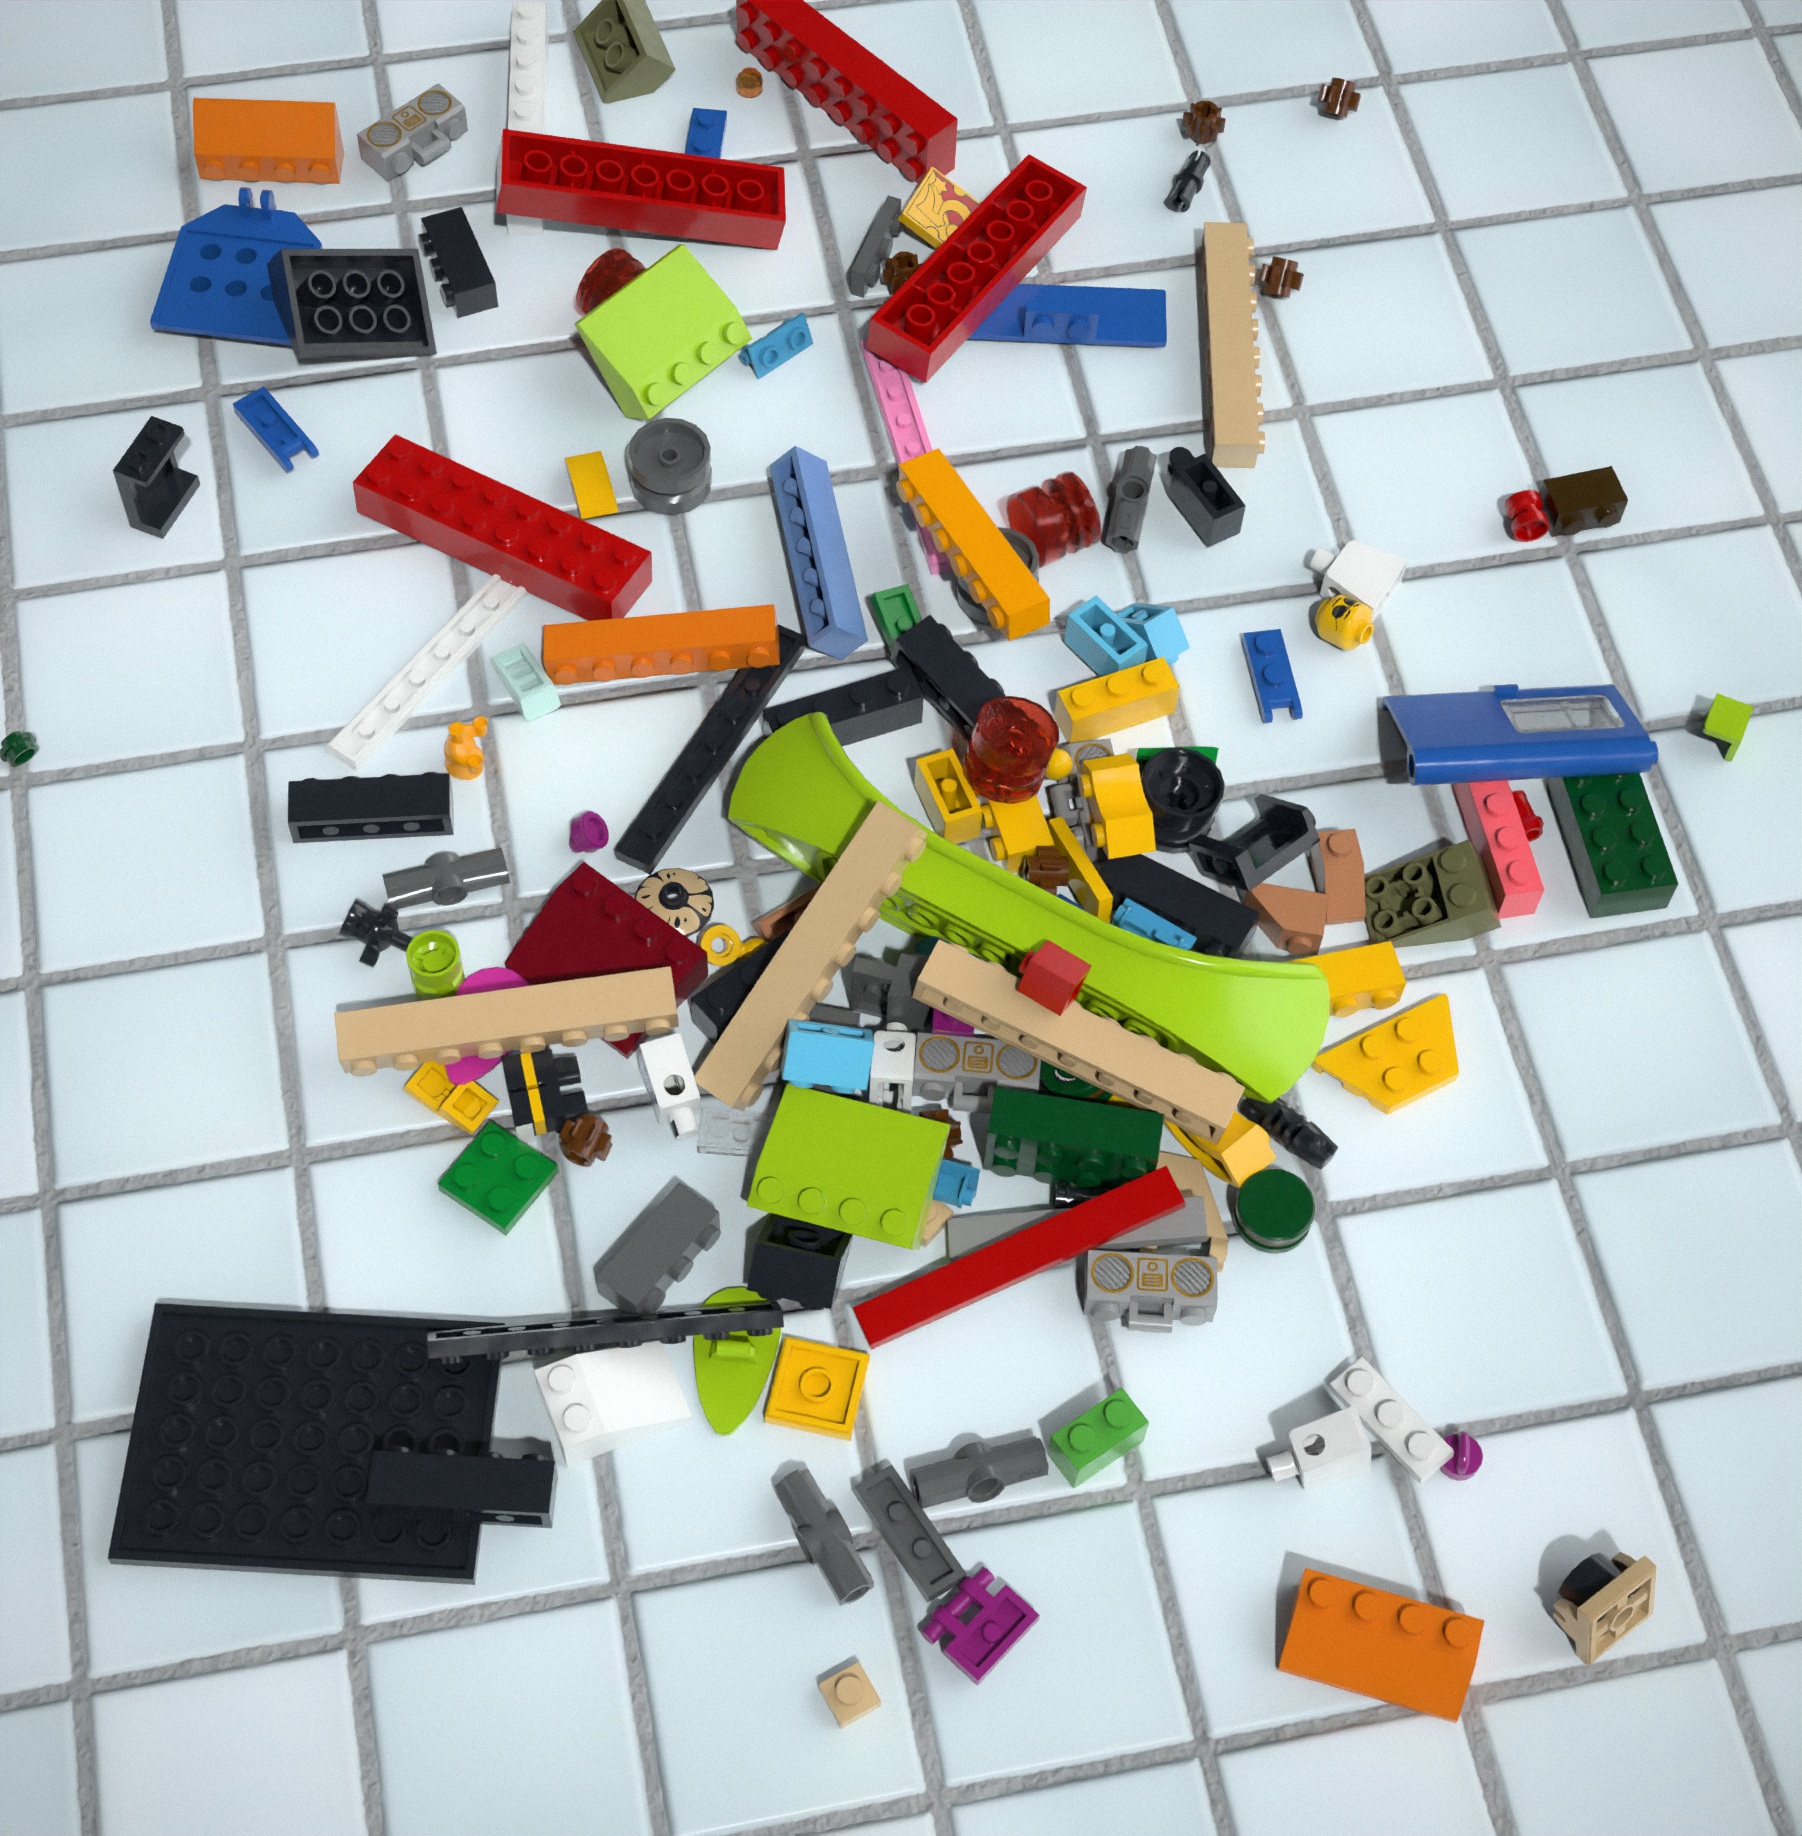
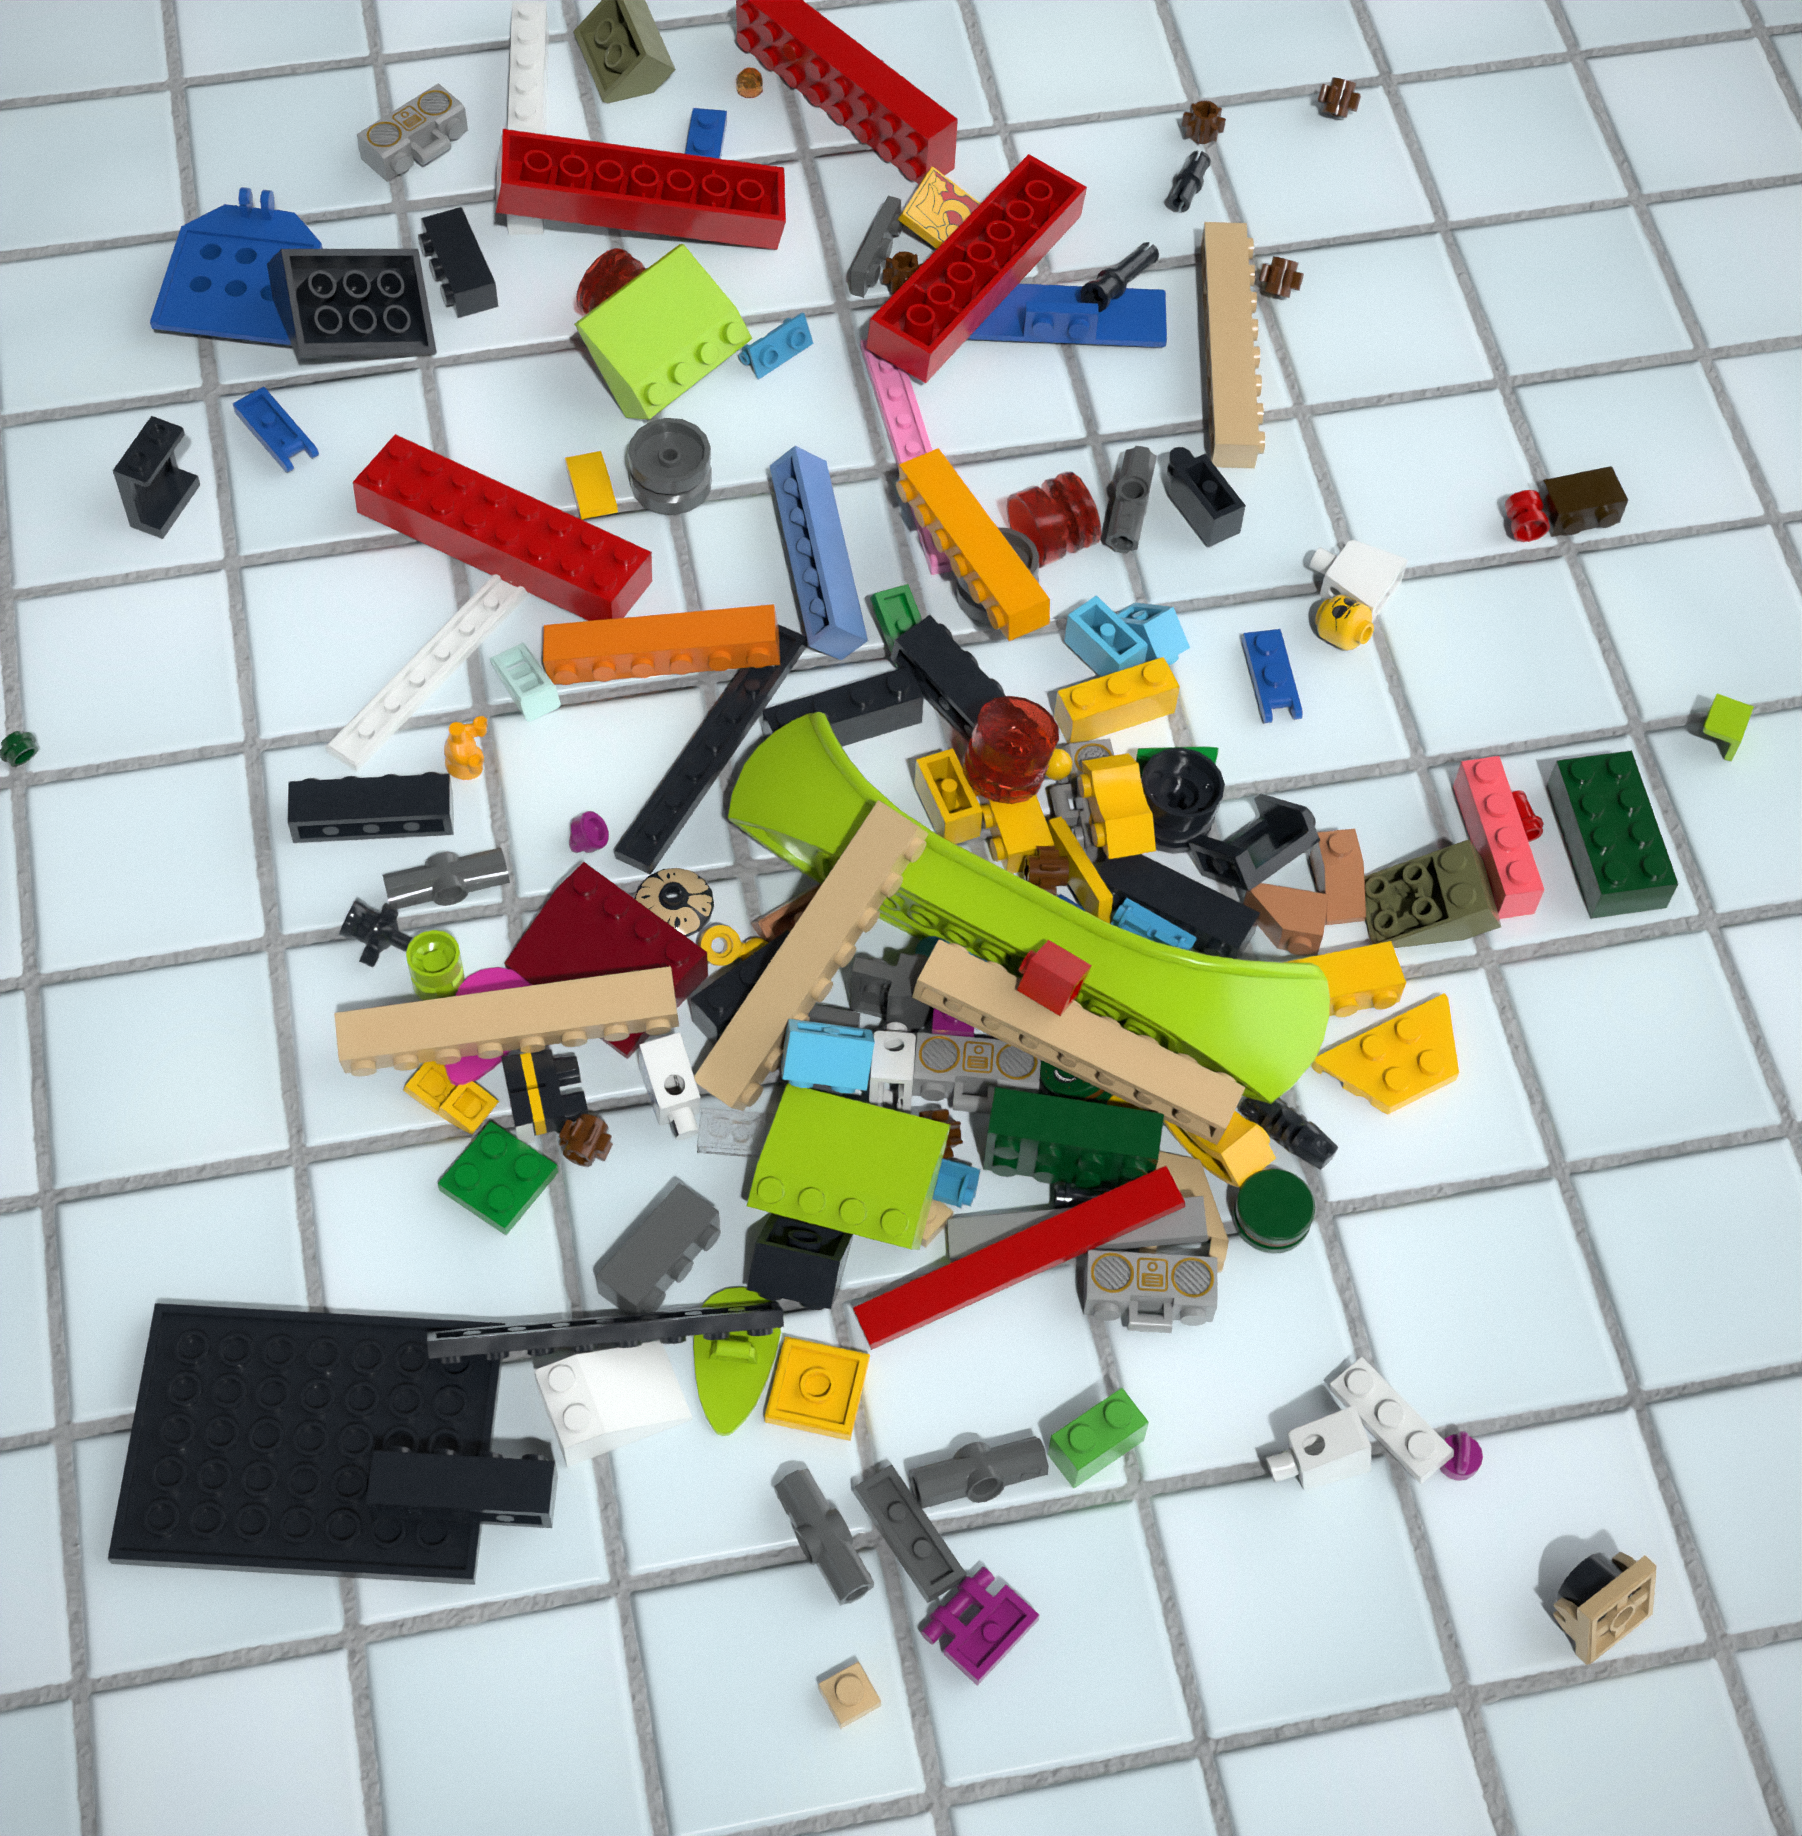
orange slope [193,98,344,184] -> none
orange slope [1277,1568,1485,1723] -> none
blue piece [1381,684,1658,786] -> none
none -> black pin [1081,242,1159,312]

